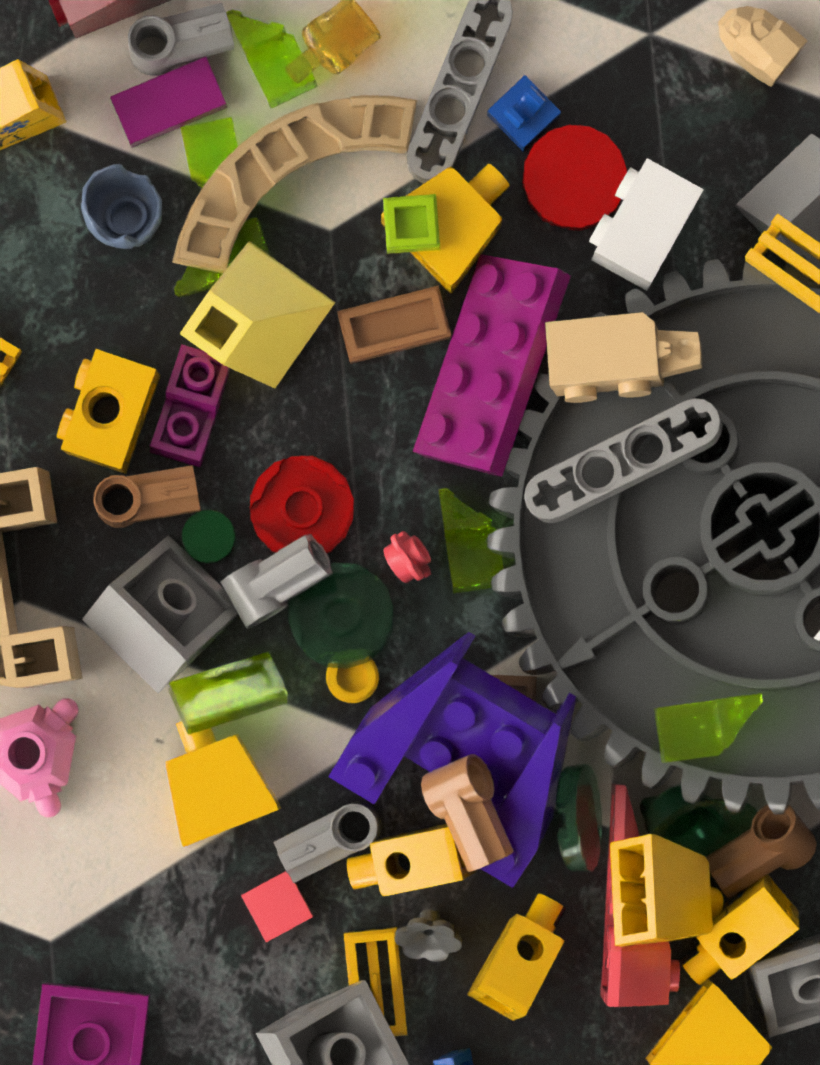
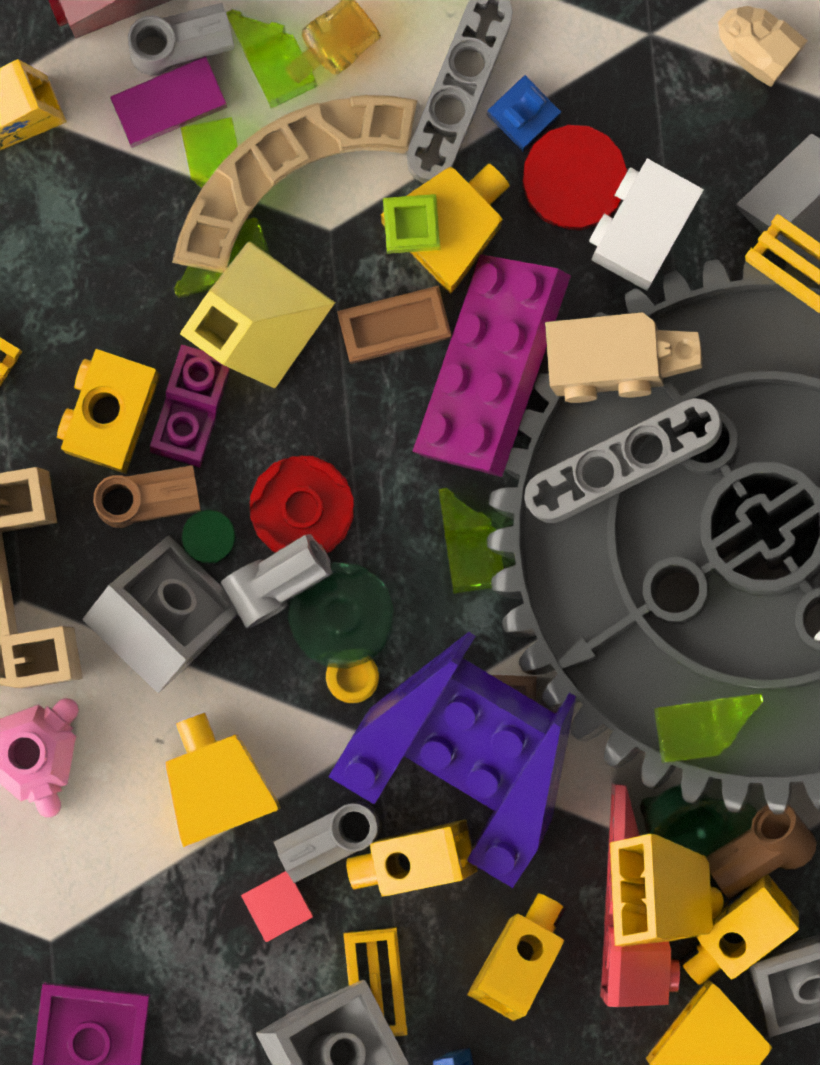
sand blue hair [81,164,162,249] -> none
clear neon green tile [169,651,288,735] -> none
coral plate [383,531,431,583] -> none
dark grey plant [394,910,462,962] -> none
medium nougat piece [421,754,514,872] -> none
tile [556,764,602,872] -> none

